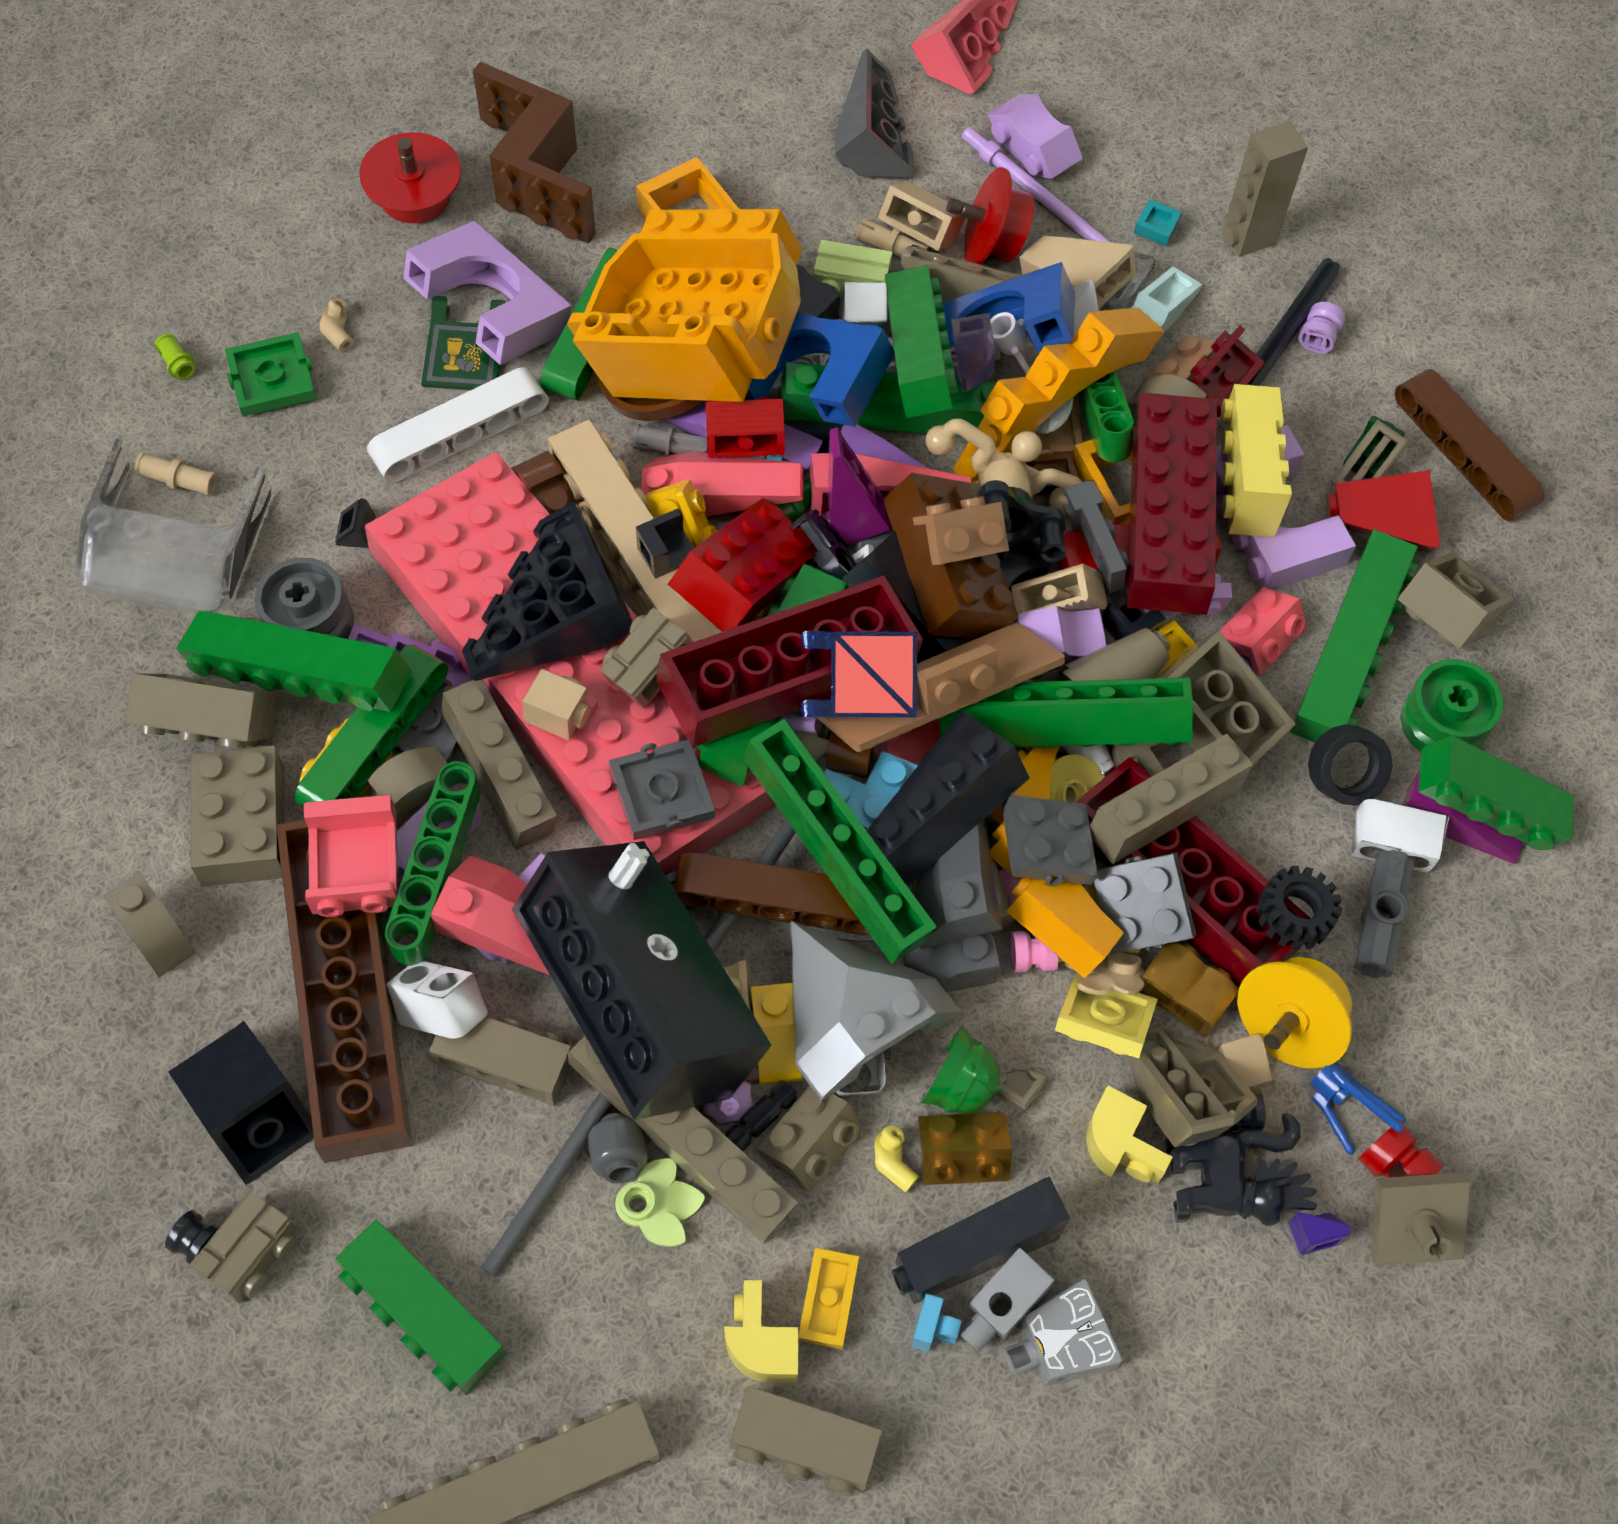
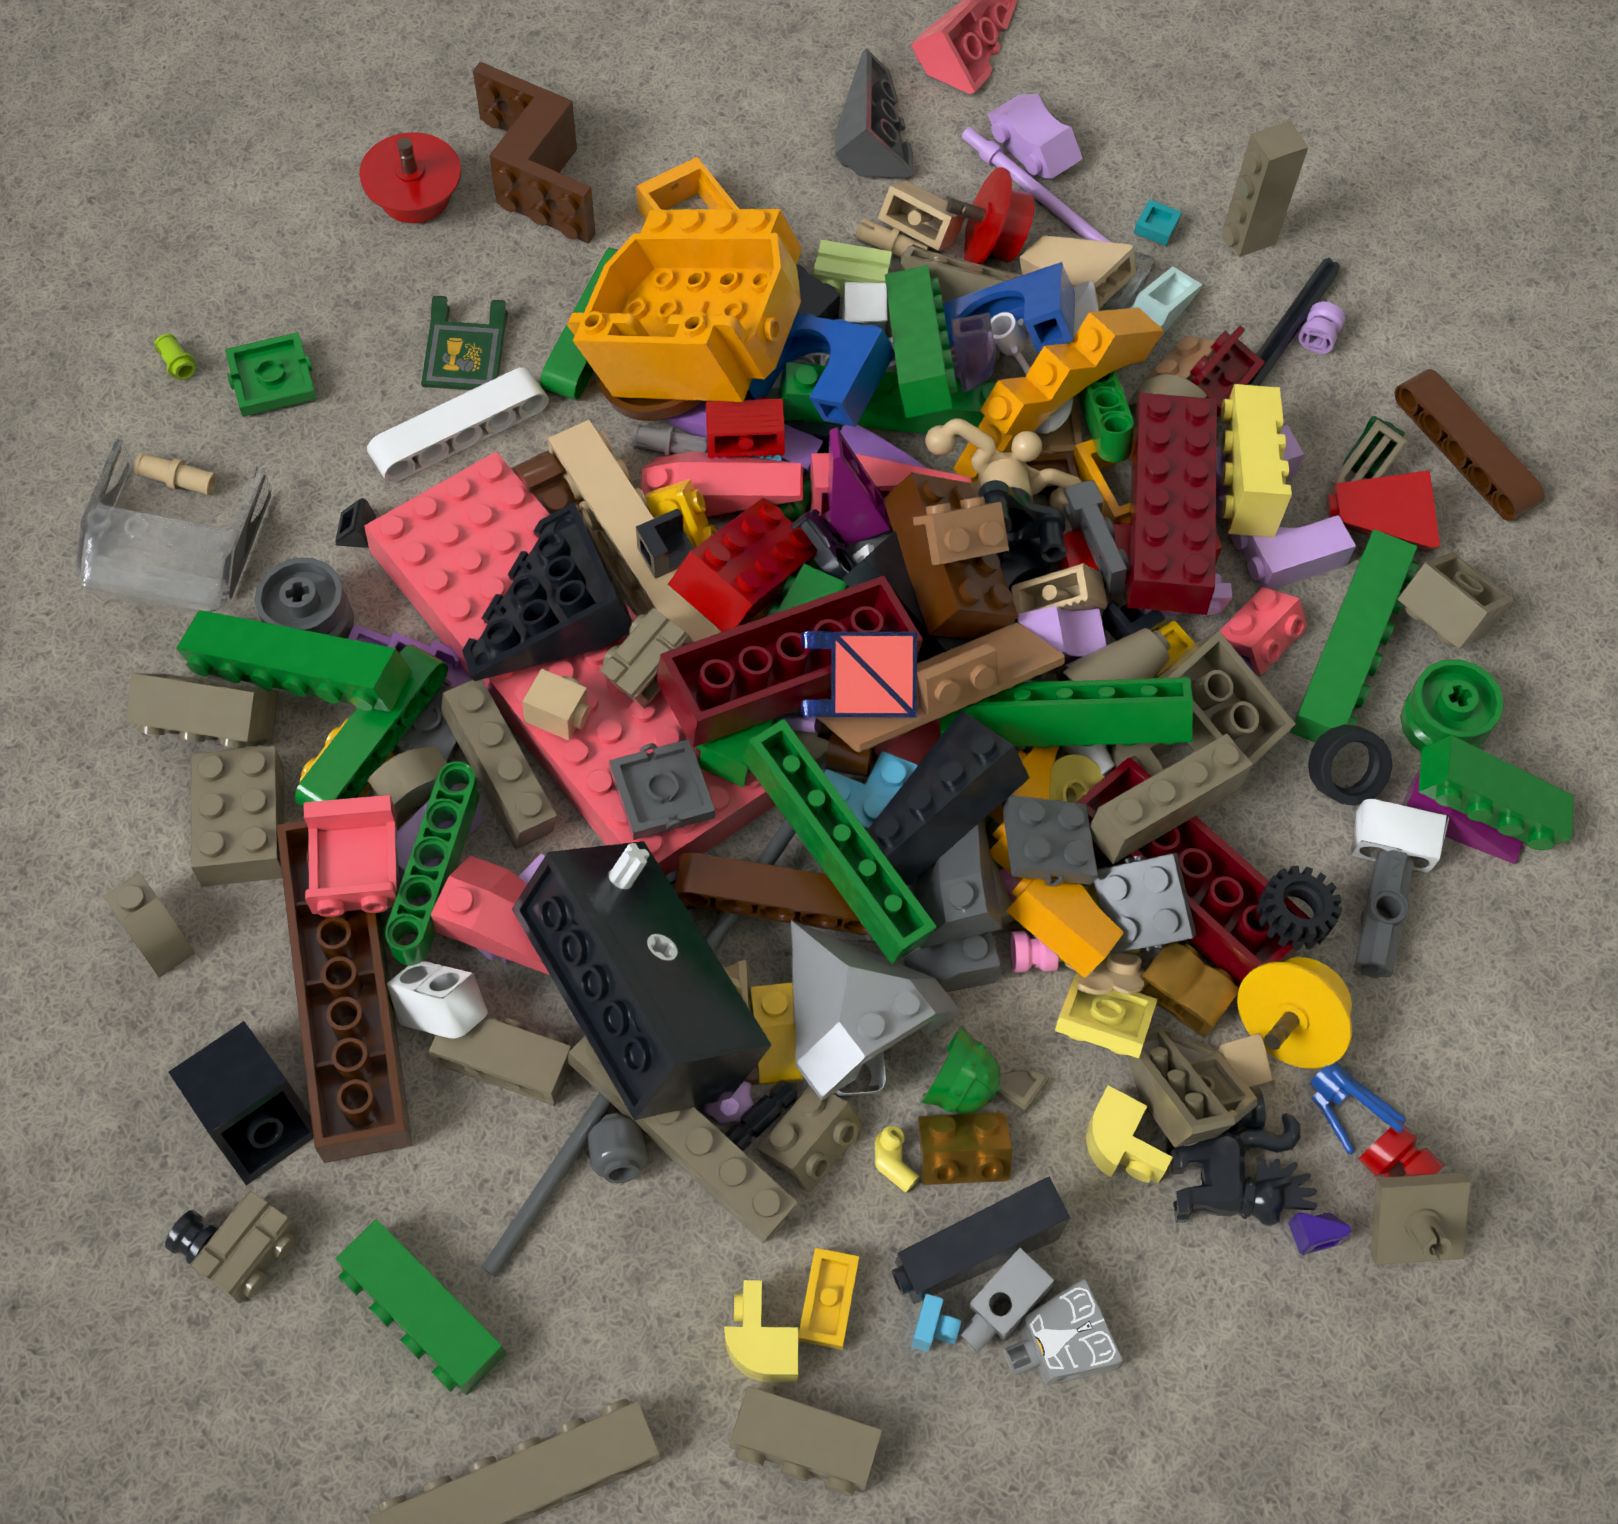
tan arm [319,298,354,353] -> none
lavender arch [403,221,572,365] -> none
yellowish green plate [615,1158,705,1247] -> none

